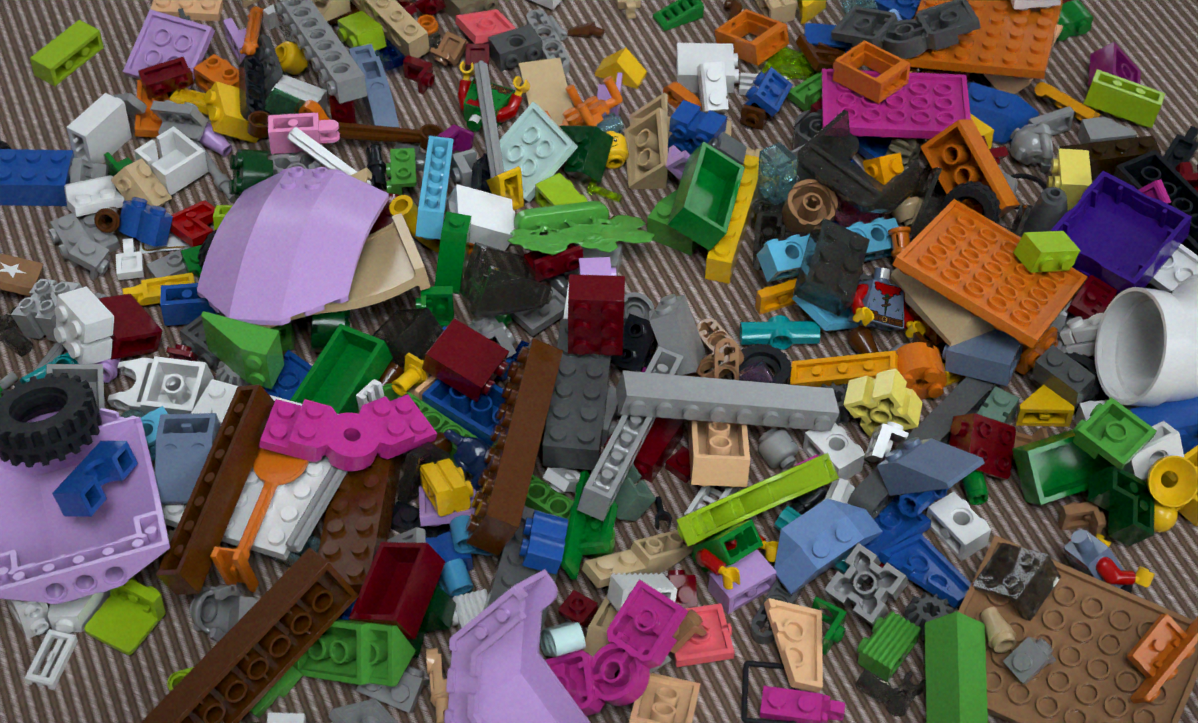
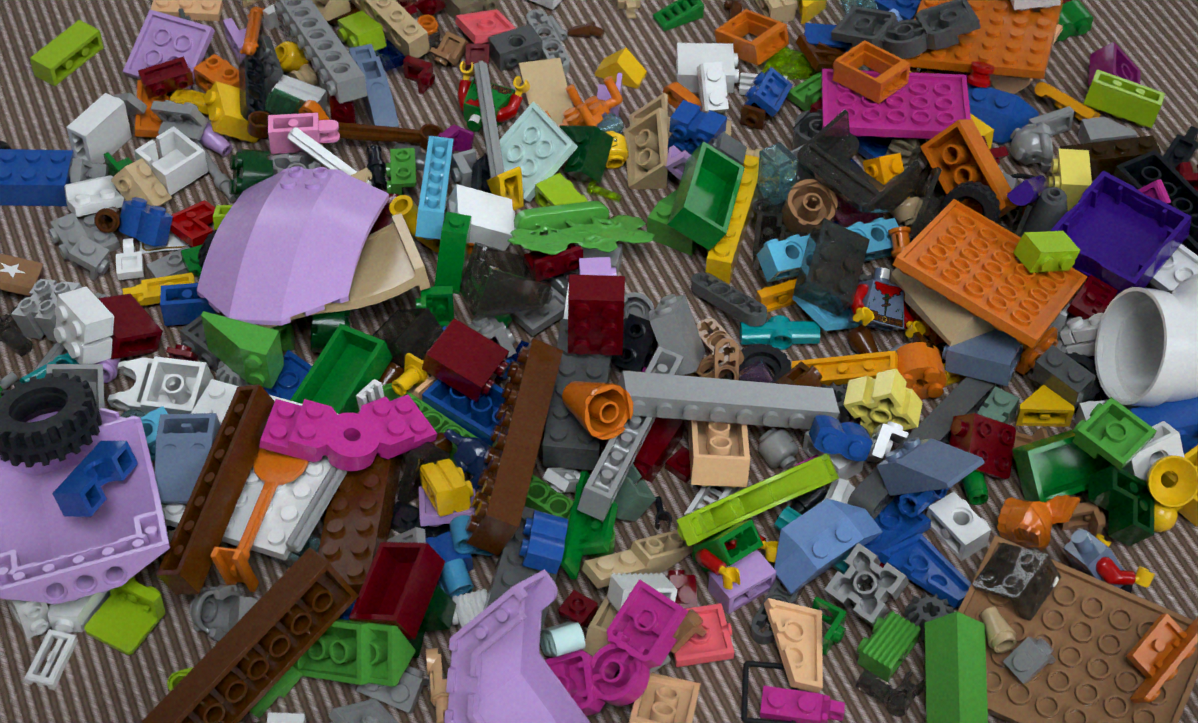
none -> tan wheel [288,64,318,86]
none -> orange cone [562,381,633,440]
none -> dark grey beam [691,272,767,326]
none -> reddish brown brick [776,362,823,387]
none -> blue brick [809,415,873,461]
none -> red wheel [967,61,995,88]
none -> orange helmet [997,495,1081,551]
none -> dark purple brick [1007,175,1049,206]

